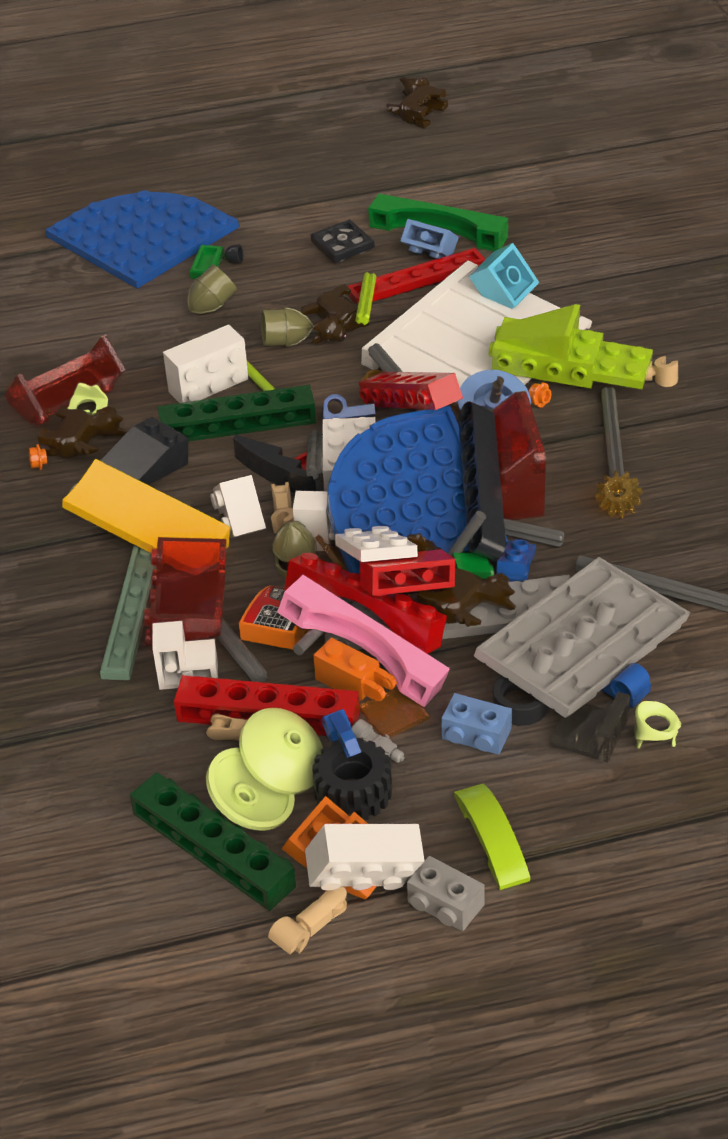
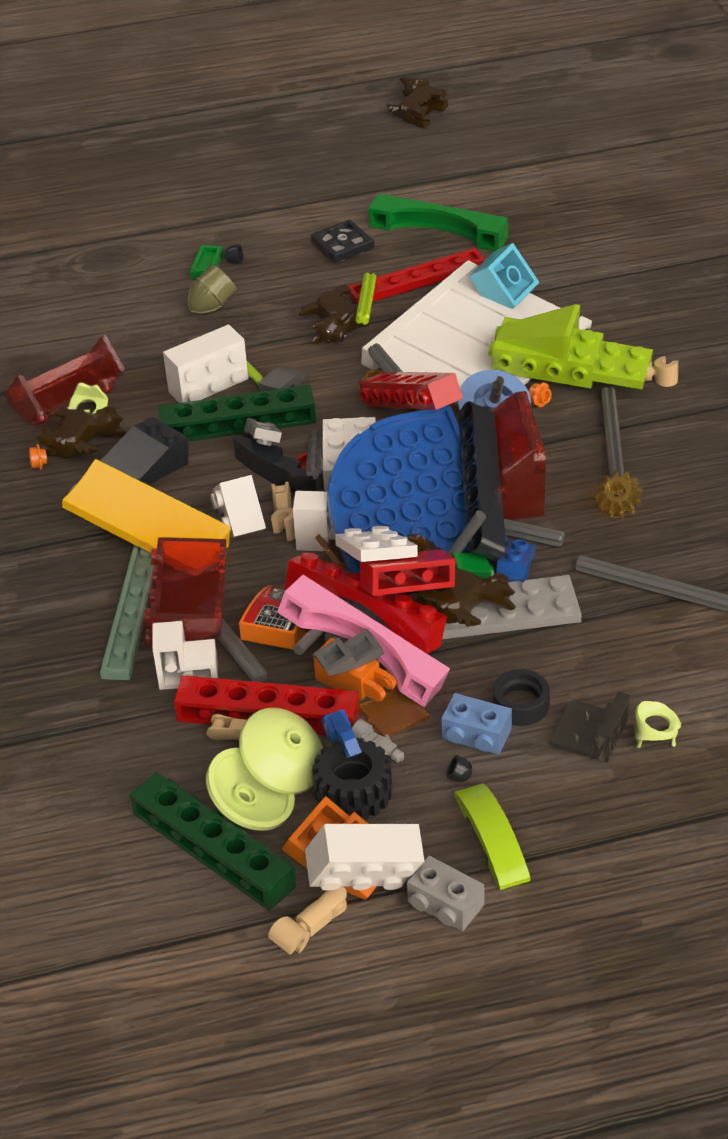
blue plate [45,190,239,289] -> none
olive helmet [261,307,313,347] -> none
olive helmet [272,521,317,578] -> none
plate [322,394,376,420] -> none
medium blue brick [400,219,459,259] -> none
light grey piece [474,557,690,718] -> none
blue plate [602,663,651,708] -> none
none -> light grey plate [244,418,282,446]
none -> dark grey slope [258,366,307,391]
none -> dark grey slope [313,629,384,676]
none -> black hinge [447,755,472,782]

